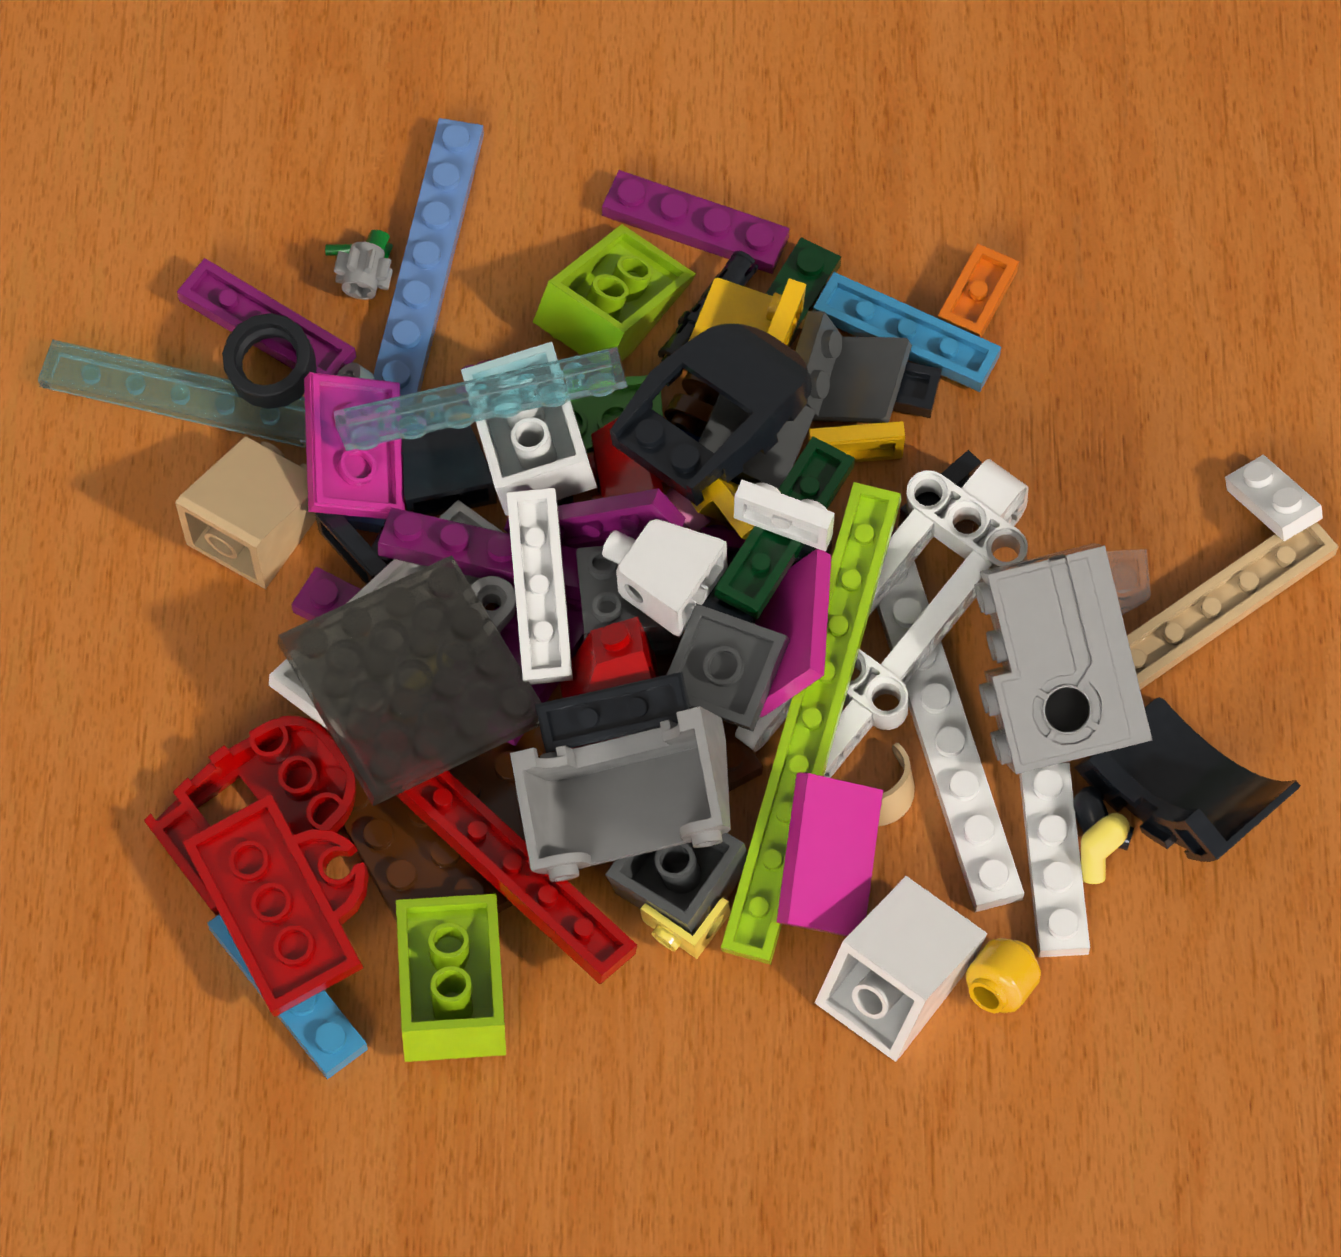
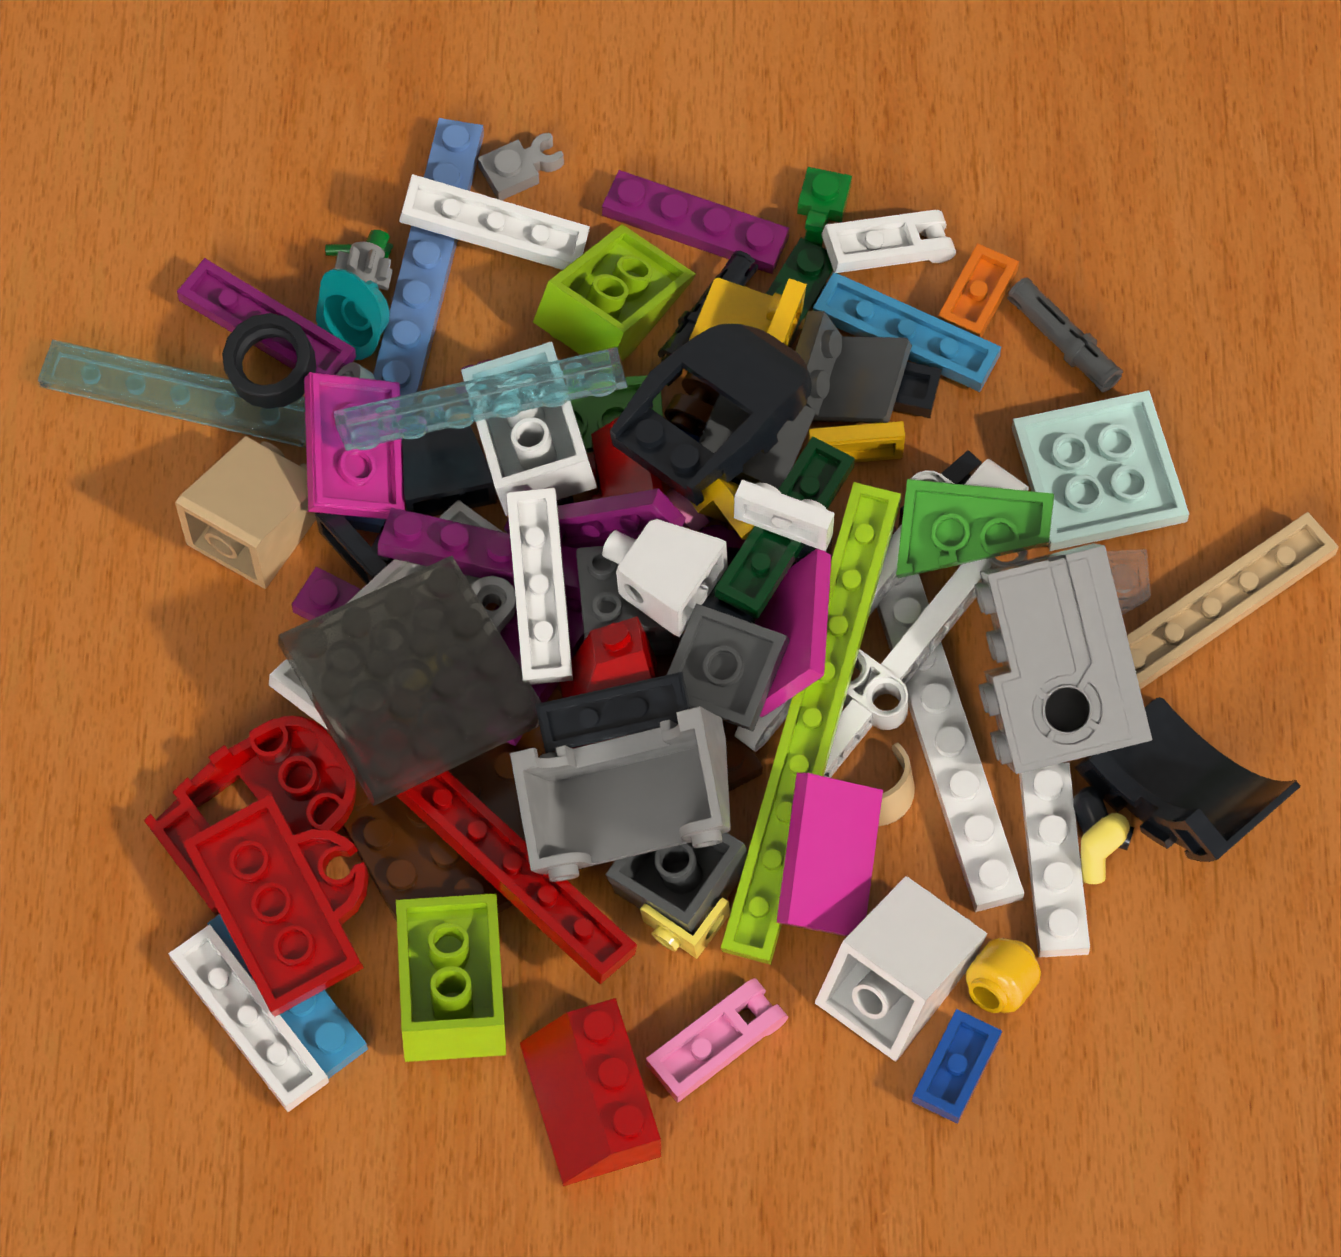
white plate [1225,454,1323,541] -> none
none -> white plate [168,924,329,1112]
none -> teal piece [316,268,390,360]
none -> white plate [399,174,590,270]
none -> light grey plate [478,133,564,200]
none -> red slope [520,998,661,1187]
none -> bright pink plate [646,978,788,1103]
none -> green plate [797,167,852,247]
none -> white plate [821,210,956,274]
none -> bright green wing [896,479,1054,578]
none -> blue plate [912,1009,1002,1124]
none -> dark grey pin [1007,277,1123,393]
none -> light aqua plate [1011,390,1189,552]

